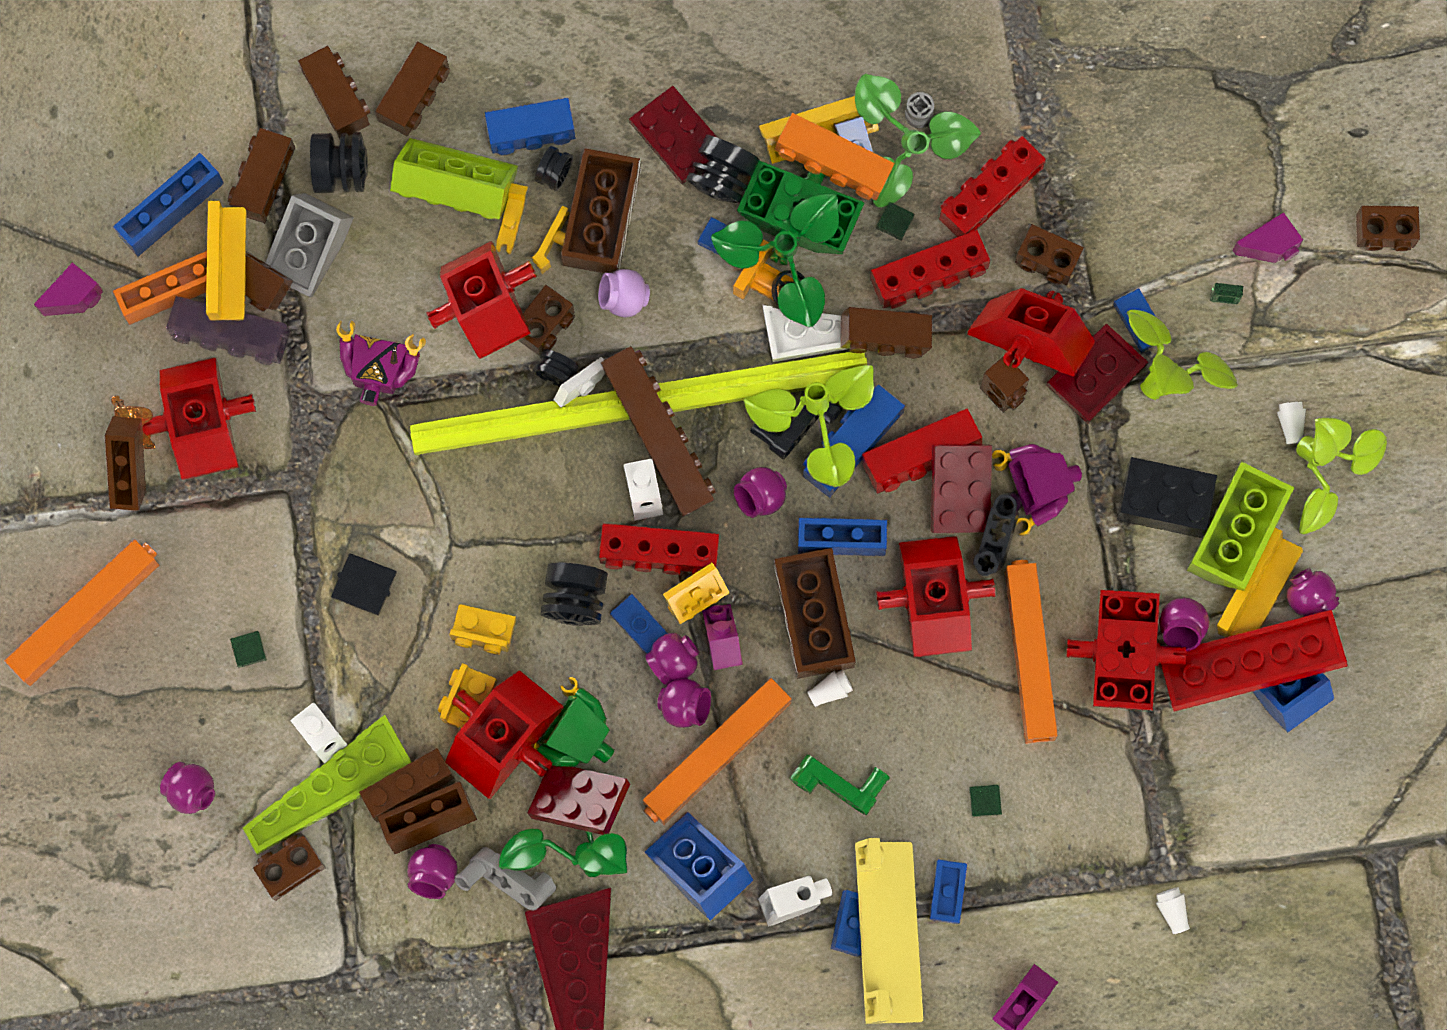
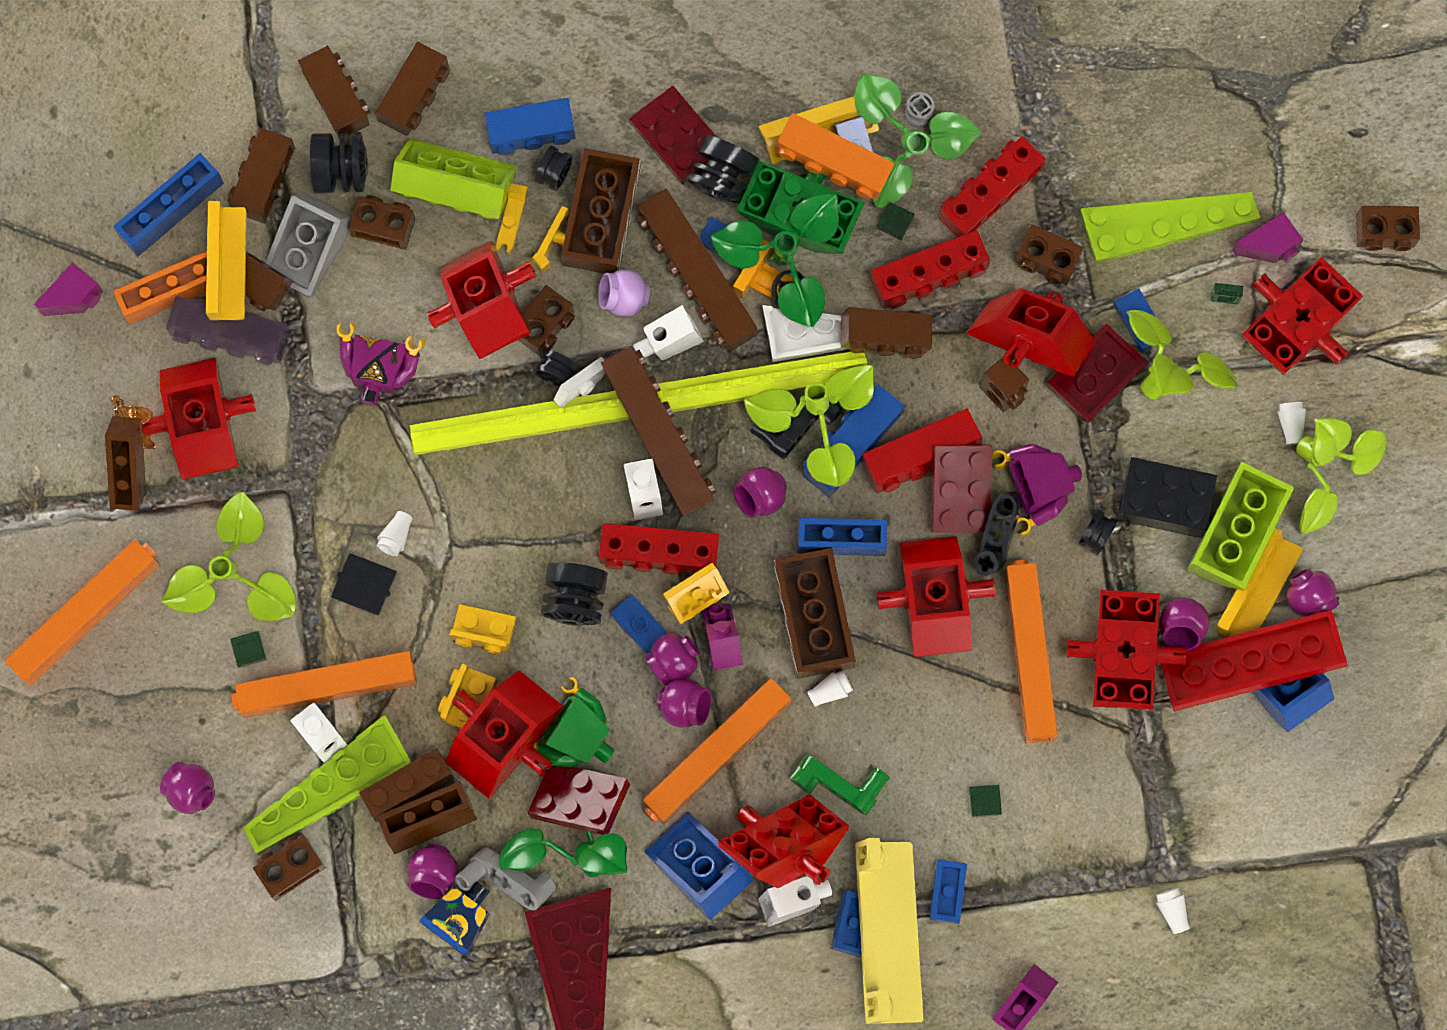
none -> lime plant [161,492,296,622]
none -> orange brick [231,651,417,718]
none -> reddish brown brick [348,195,416,250]
none -> white cone [377,511,413,556]
none -> torso [419,882,490,958]
none -> white torso [633,305,704,360]
none -> reddish brown brick [636,188,758,353]
none -> red slope [718,794,849,889]
none -> black wheel [1078,509,1119,556]
none -> lime wing [1079,192,1260,264]
none -> red slope [1241,257,1363,375]

